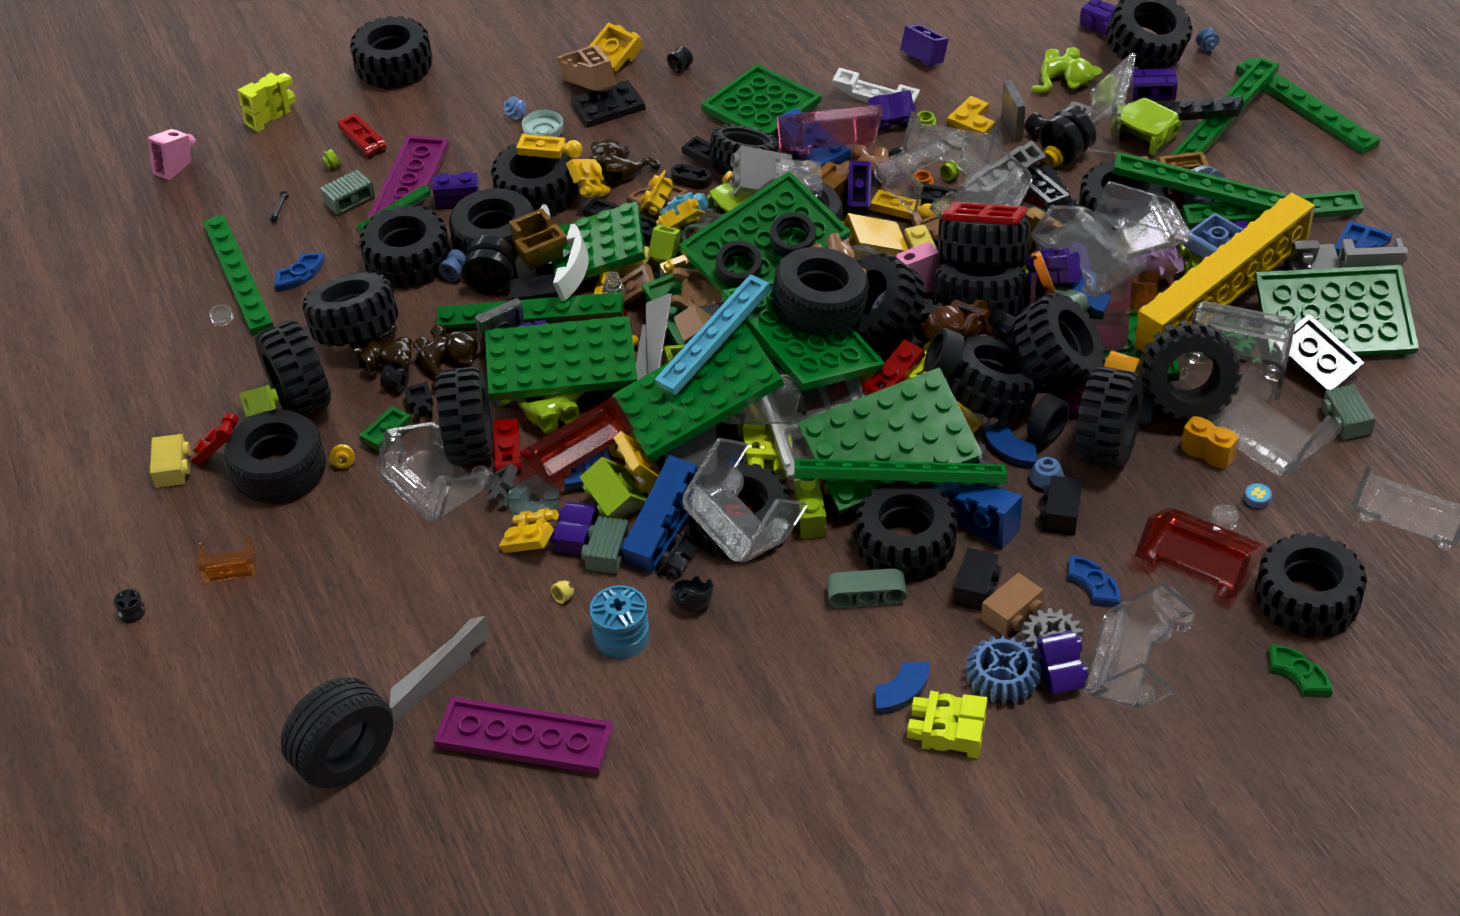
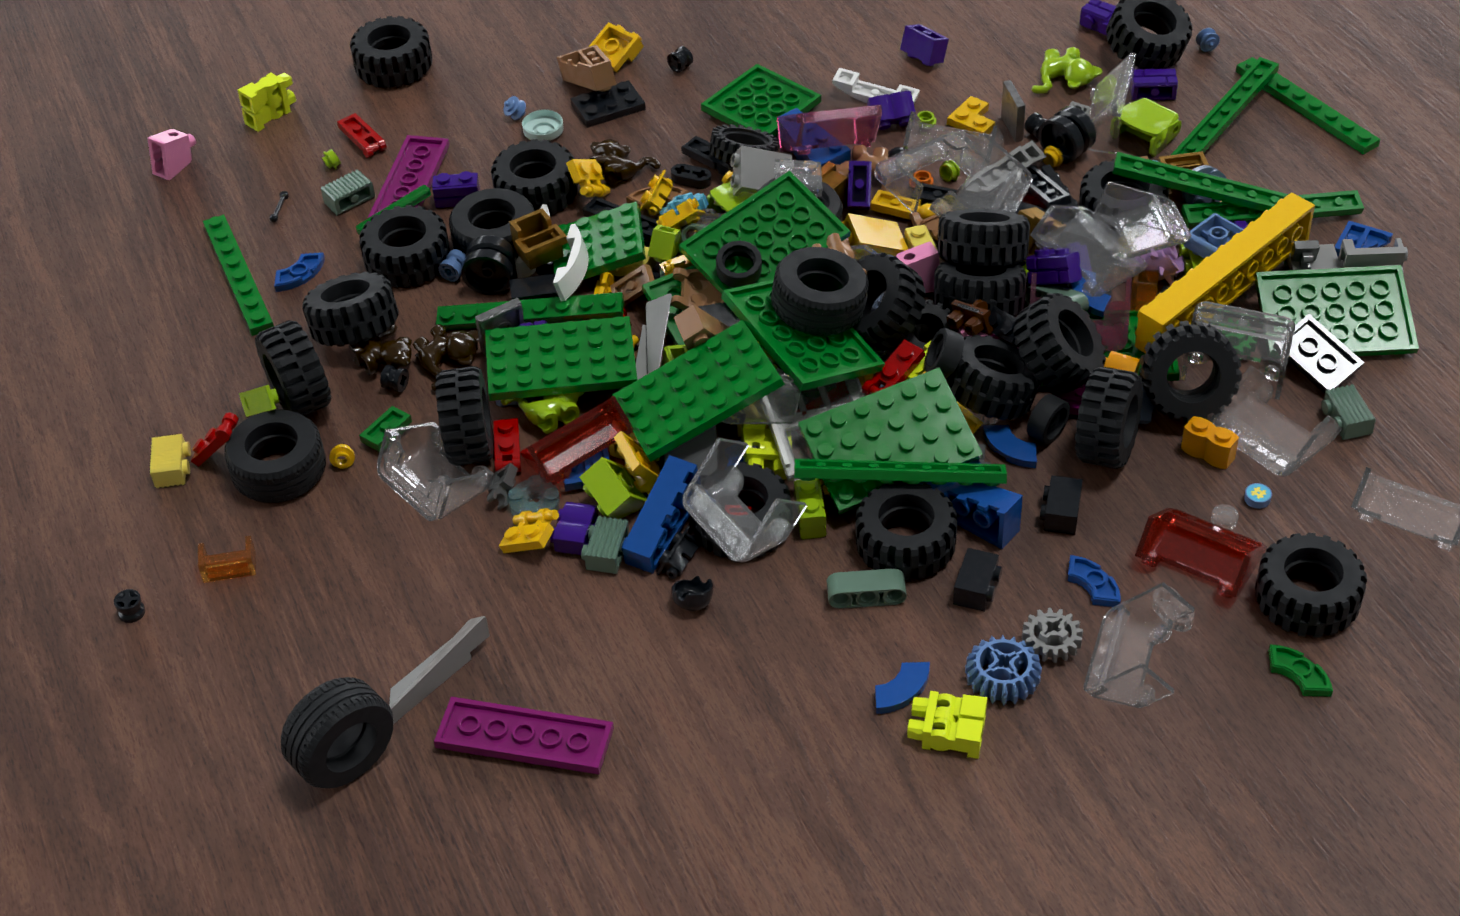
clear tile [209,304,234,326] -> none
black plate [404,382,434,421] -> none
yellow plate [516,134,583,159] -> none
light yellow hinge [551,580,574,604] -> none
dark azure wheel [590,585,650,659] -> none
clear cone [602,271,625,296] -> none
medium azure plate [655,274,771,395] -> none
black tyre [770,212,816,258] -> none
reddish brown hair [921,303,980,341] -> none
red window [942,201,1028,225] -> none
medium nougat brick [981,572,1043,637] -> none
medium blue cone [1029,457,1065,490] -> none
orange tile [1031,250,1056,295] -> none
dark purple brick [1036,631,1088,694] -> none
black plate [1158,96,1244,121] -> none

